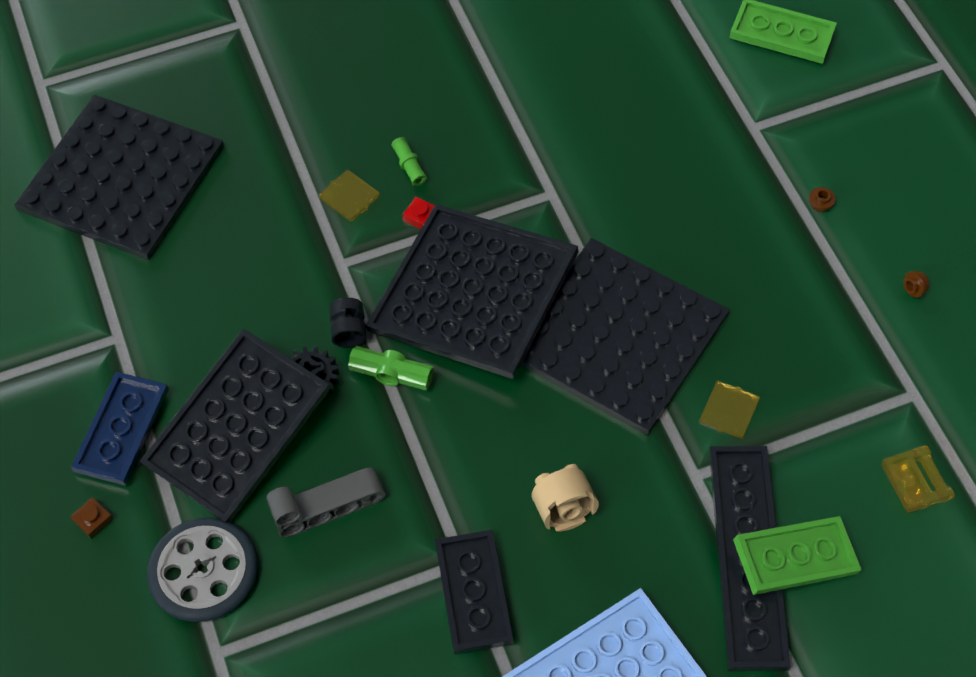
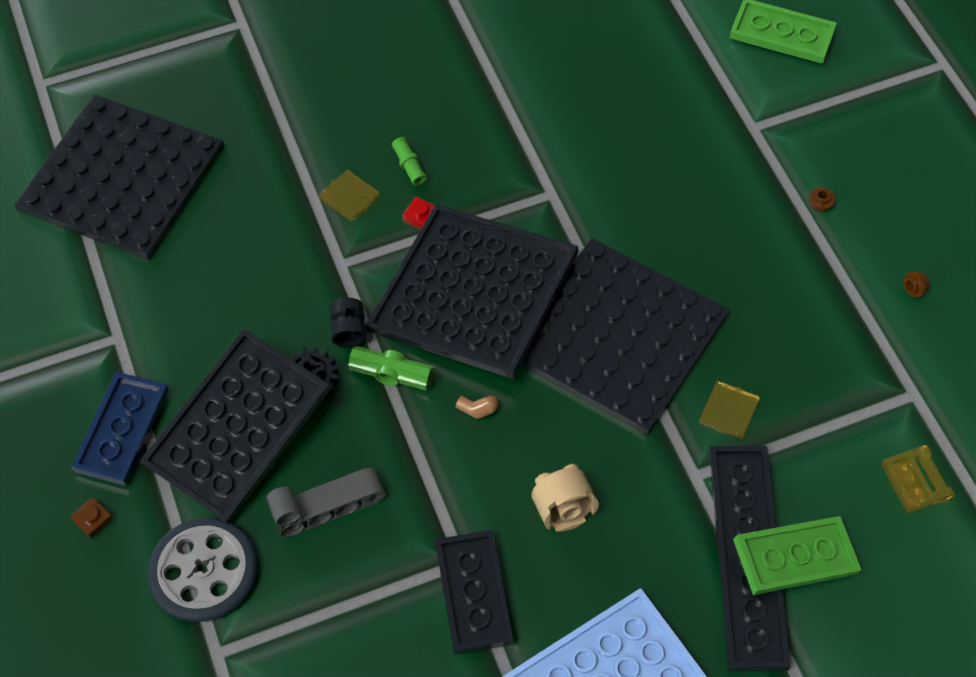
none -> medium nougat arm [455,396,499,419]

